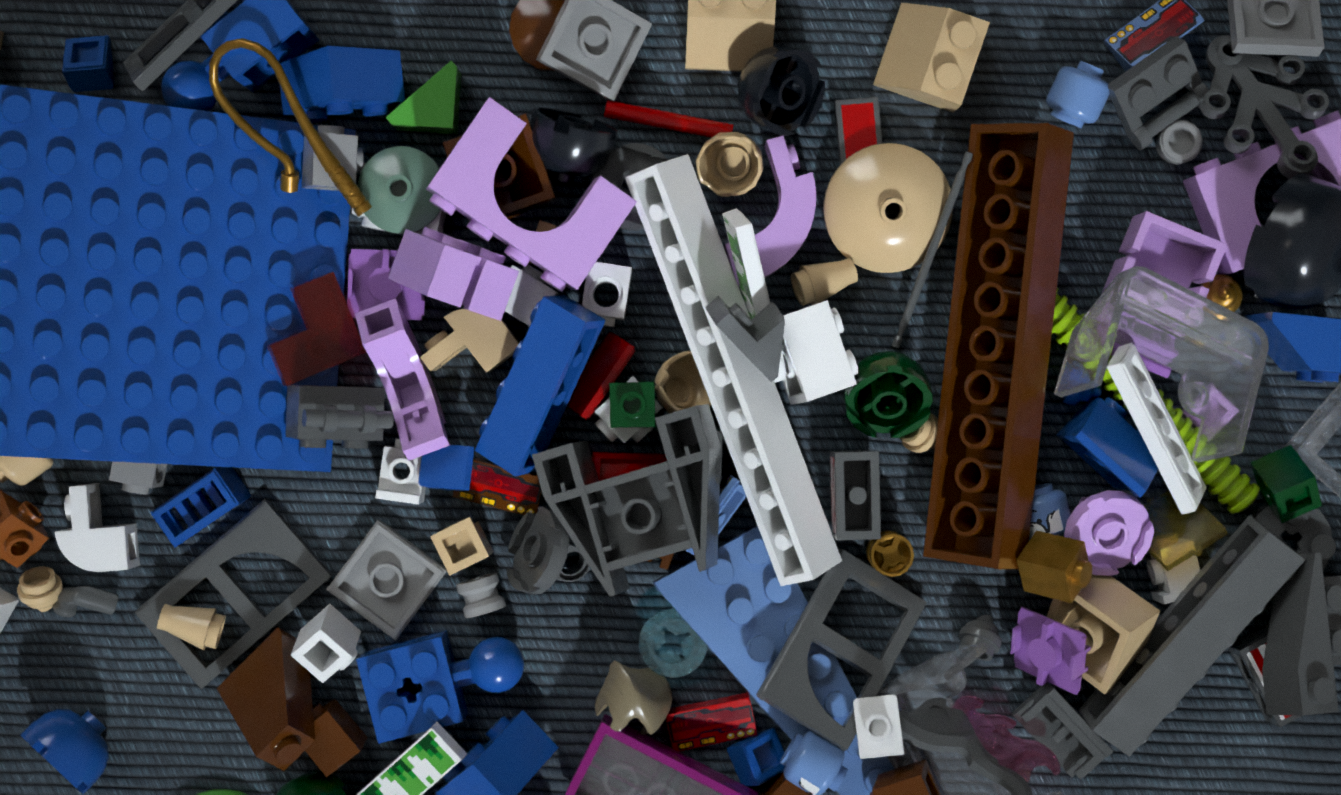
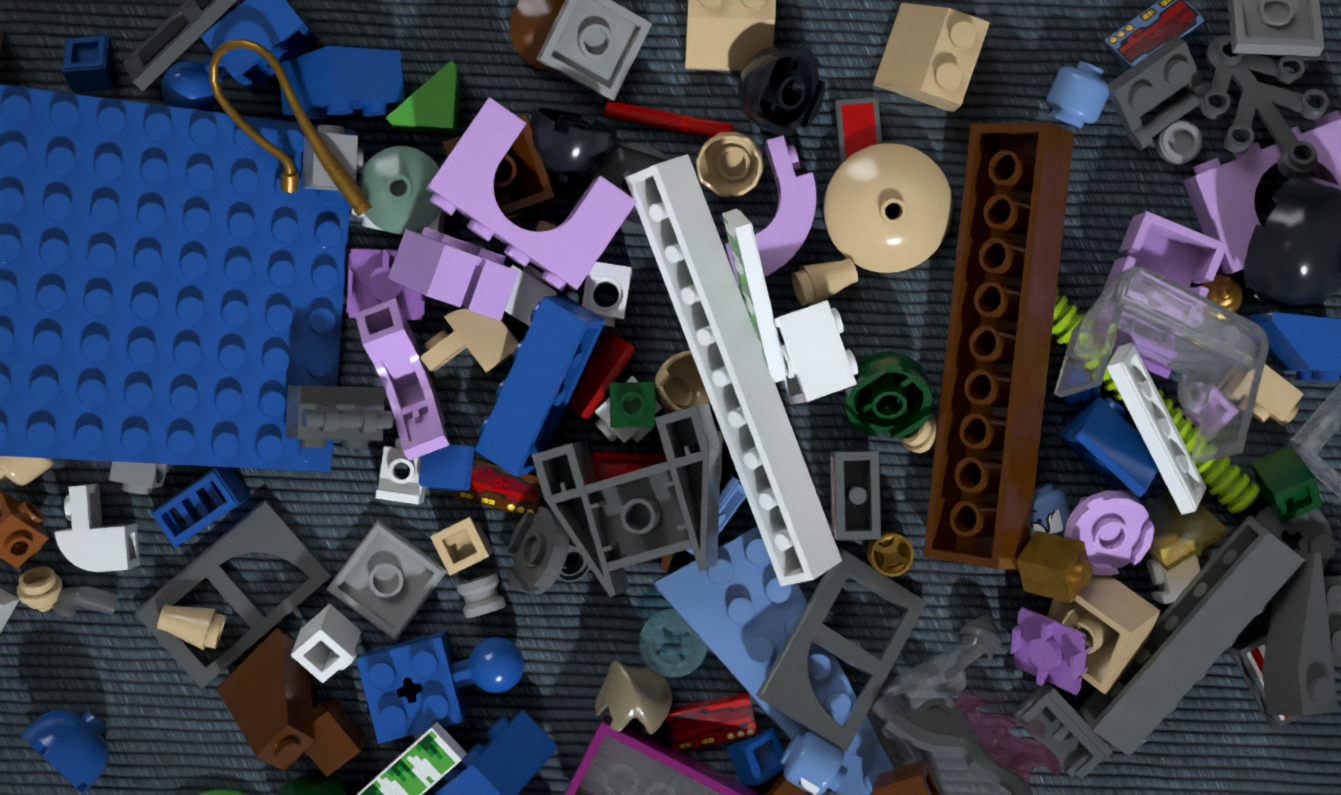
clear red tile [267,272,366,386] -> none
dark grey slope [705,296,785,382] -> none
white bracket [853,694,907,759] -> none
dark grey piece [891,151,973,348] -> none
none -> tan brick [1225,362,1304,427]

